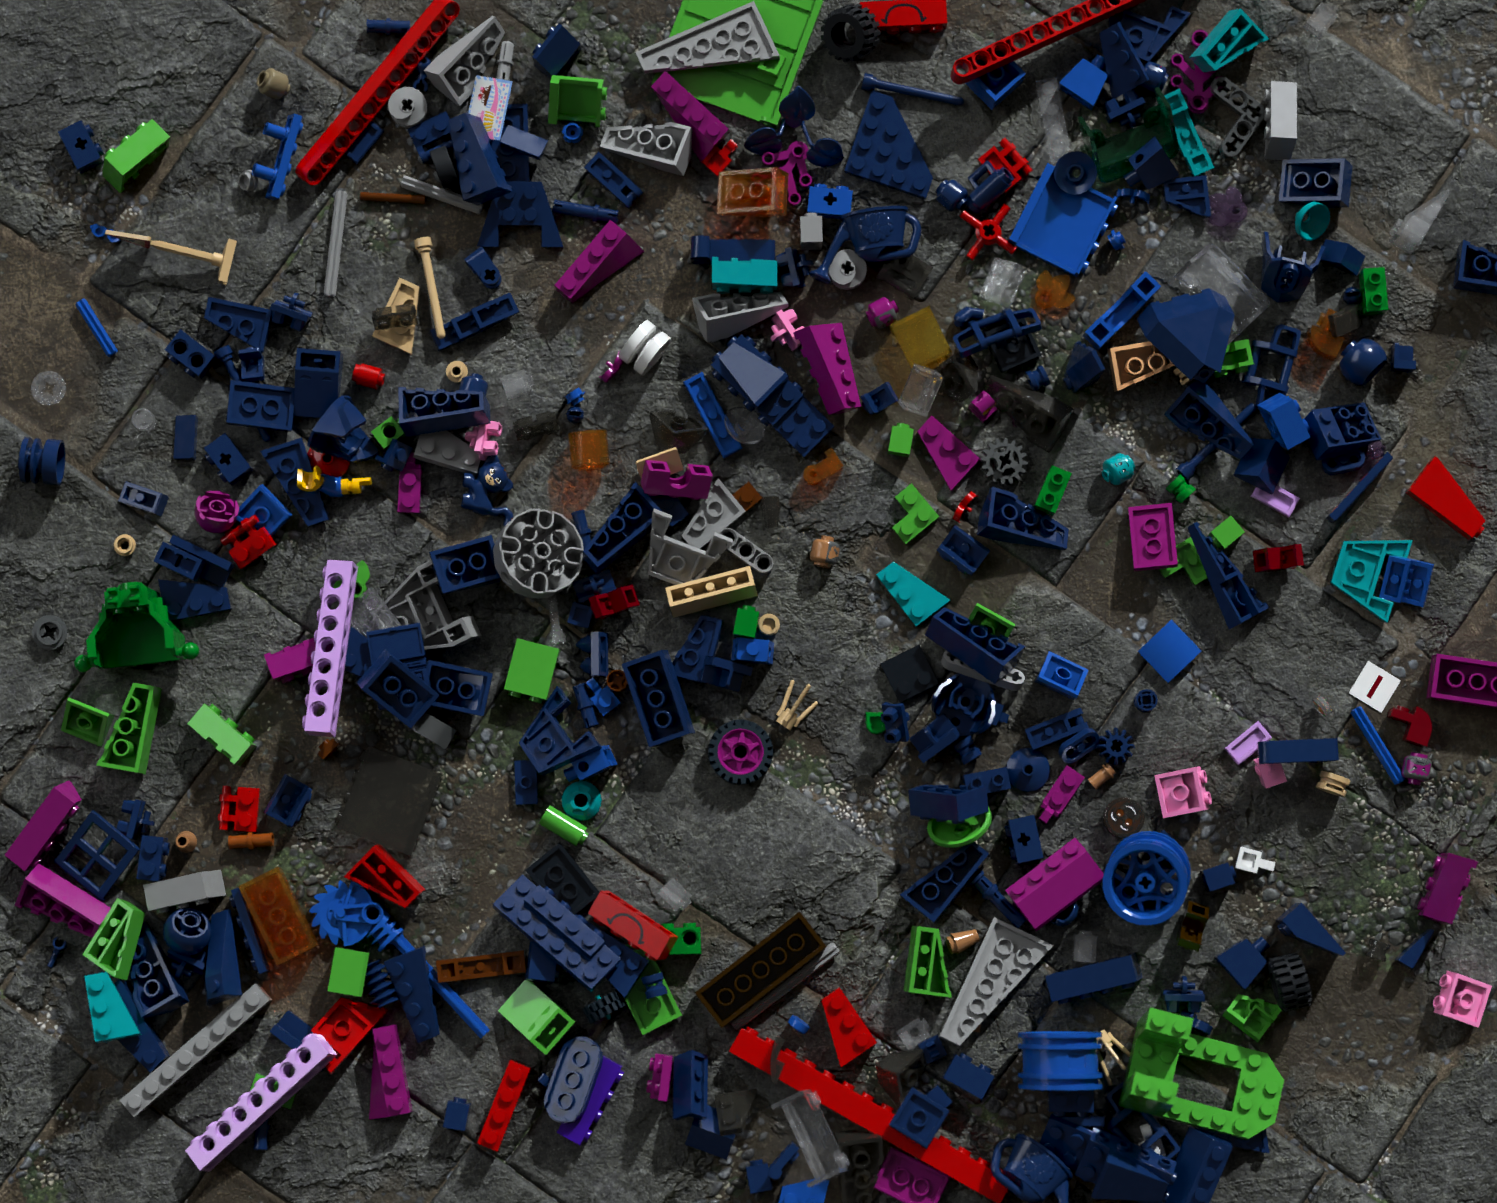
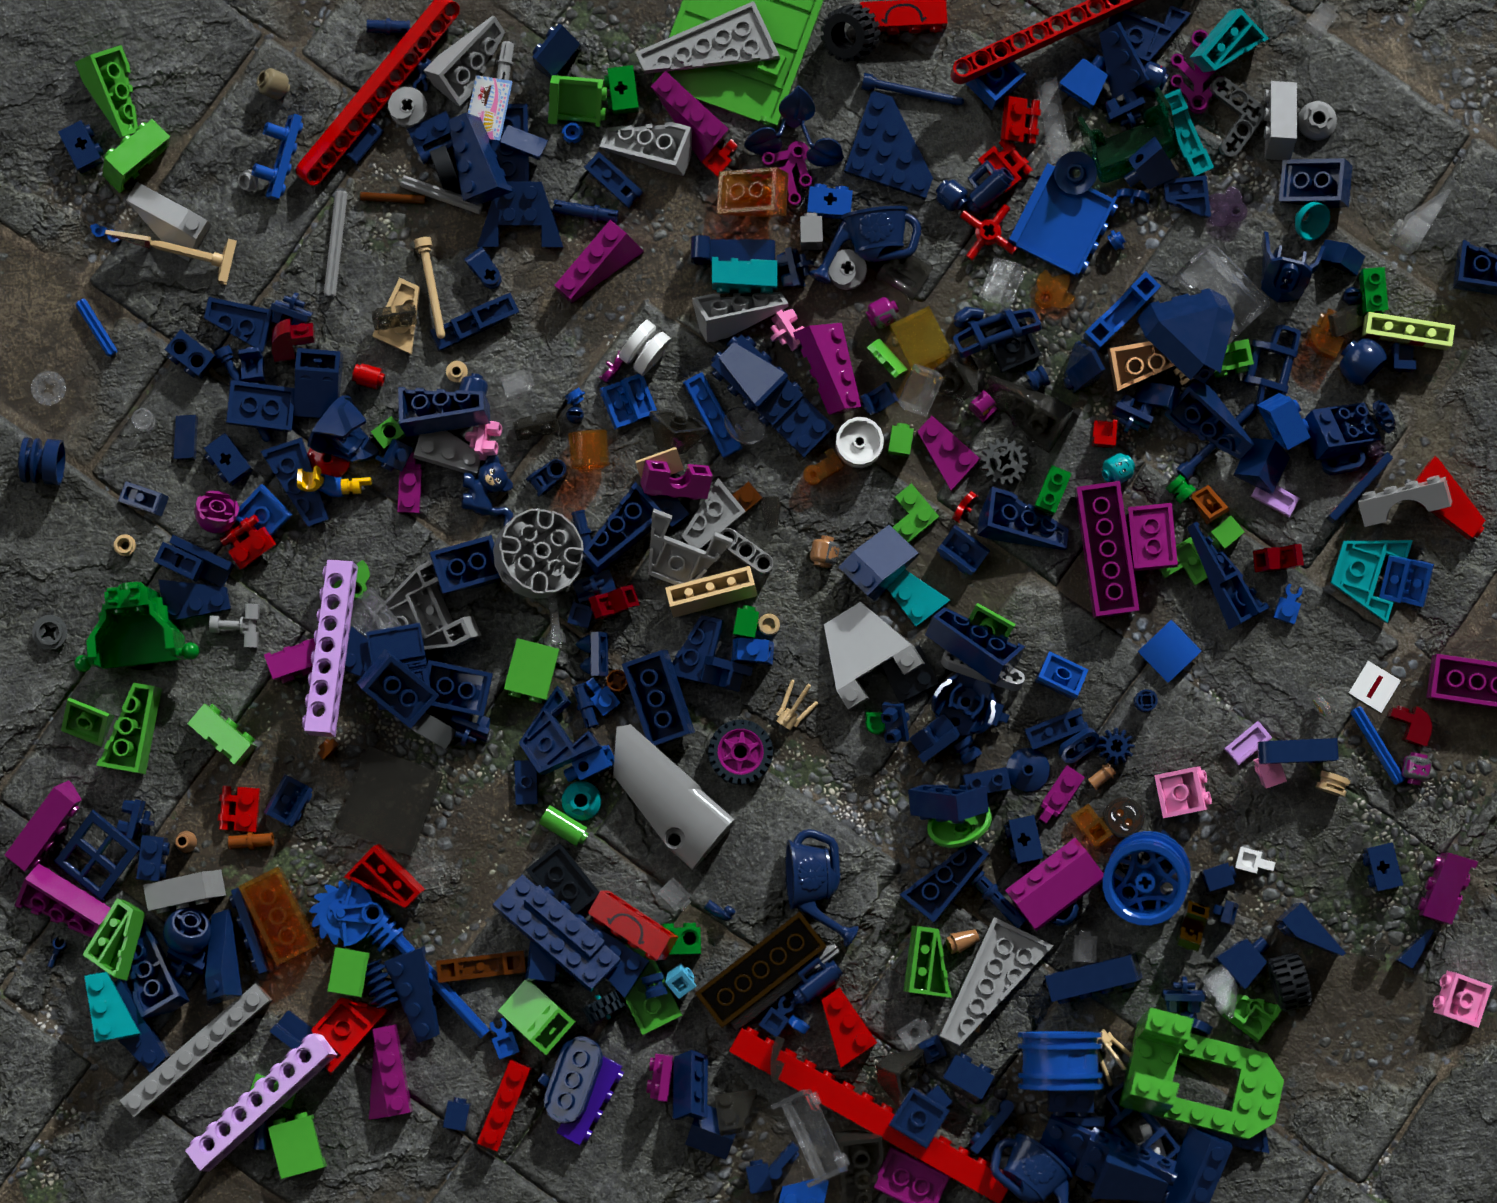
none -> bright green wedge [75,45,138,138]
none -> light grey wedge [126,182,211,262]
none -> light grey bar [209,603,260,648]
none -> bright green panel [268,1112,327,1179]
none -> dark red brick [272,319,315,362]
none -> dark blue hips [450,712,490,746]
none -> blue plate [490,1018,520,1059]
none -> dark blue piece [526,459,568,497]
none -> blue slope [599,374,658,430]
none -> green brick [604,65,639,115]
none -> light grey panel [613,725,735,870]
none -> medium azure brick [665,963,696,999]
none -> dark blue arm [704,900,735,921]
none -> dark blue plate [759,996,795,1037]
none -> dark blue piece [785,829,859,947]
none -> dark blue piece [790,955,843,1005]
none -> light grey wedge [824,602,925,710]
none -> white wheel [835,417,884,468]
none -> dark blue slope [839,525,920,601]
none -> bright green slope [867,338,909,380]
none -> dark blue plate [969,1099,1014,1154]
none -> red plate [1000,96,1041,144]
none -> clear orange brick [1071,803,1114,850]
none -> magenta brick [1074,481,1139,618]
none -> red panel [1092,419,1118,448]
none -> dark blue hips [1112,395,1154,433]
none -> dark blue slope [1134,381,1180,411]
none -> dark orange slope [1190,485,1229,525]
none -> clear slope [1201,964,1239,1019]
none -> dark blue tile [1213,900,1239,926]
none -> blue plate [1273,584,1302,625]
none -> light grey piece [1297,101,1337,141]
none -> light grey arch [1358,475,1452,527]
none -> yellowish green brick [1362,312,1455,350]
none -> dark blue brick [1362,842,1403,892]
none -> dark blue gear [1372,400,1396,434]

